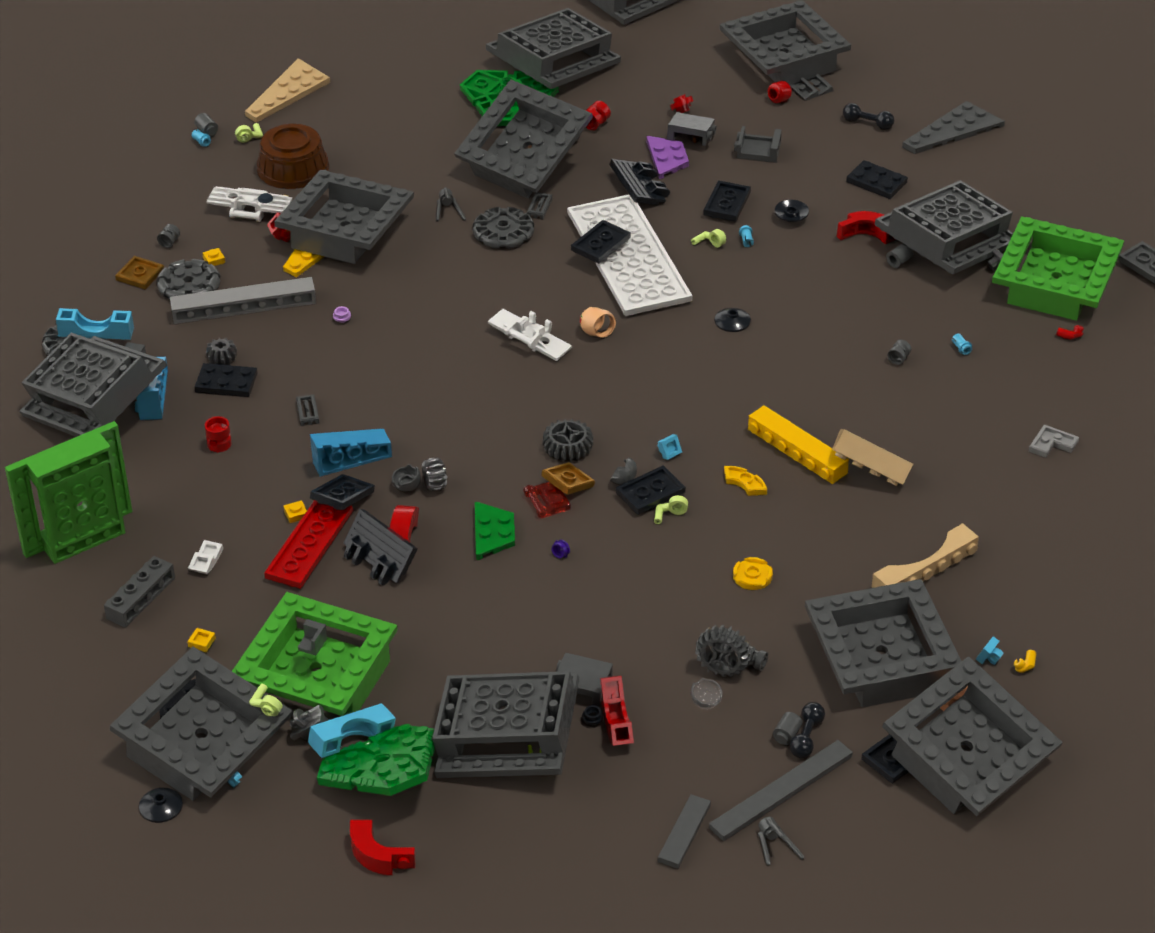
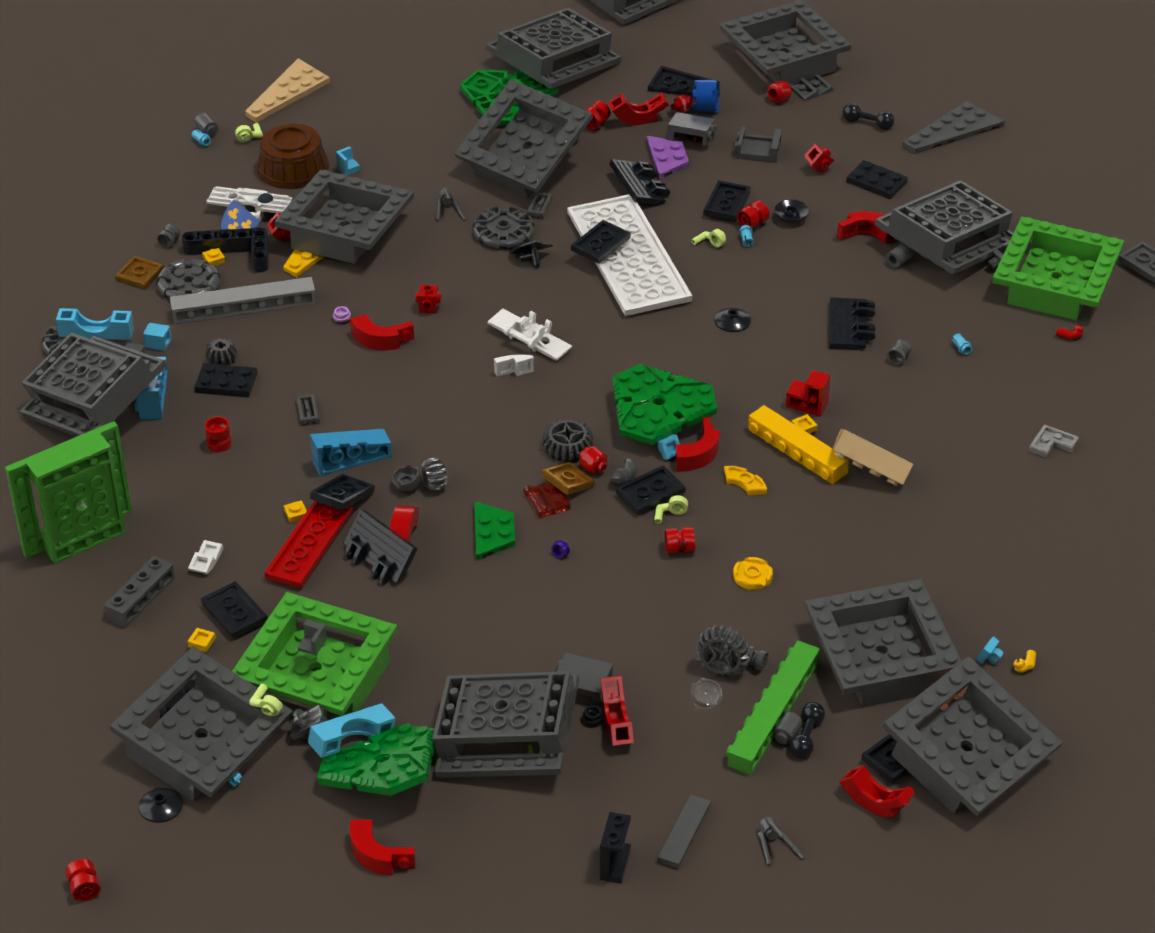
light nougat helmet [580,307,616,337] -> none
dark grey tile [709,740,853,841] -> none
tan arch [872,523,979,588] -> none
none -> red wheel [65,859,101,902]
none -> medium azure panel [143,323,172,351]
none -> black beam [182,227,269,272]
none -> black plate [201,581,268,639]
none -> blue shield [220,199,260,230]
none -> medium azure panel [336,147,360,176]
none -> red arch [350,314,415,350]
none -> red brick [415,285,442,314]
none -> white slope [494,355,534,377]
none -> black shield [509,240,553,267]
none -> red head [579,446,608,475]
none -> black panel [600,812,631,884]
none -> red arch [608,92,669,125]
none -> green plate [612,364,717,445]
none -> black wing [648,66,720,95]
none -> red wheel [665,527,696,554]
none -> red arch [675,418,720,472]
none -> blue brick [693,80,720,113]
none -> bright green brick [726,640,820,775]
none -> red wheel [737,200,770,229]
none -> red brick [786,370,830,417]
none -> yellow plate [791,414,818,434]
none -> red brick [804,143,835,173]
none -> black hinge [829,297,876,350]
none -> red arch [839,765,915,817]

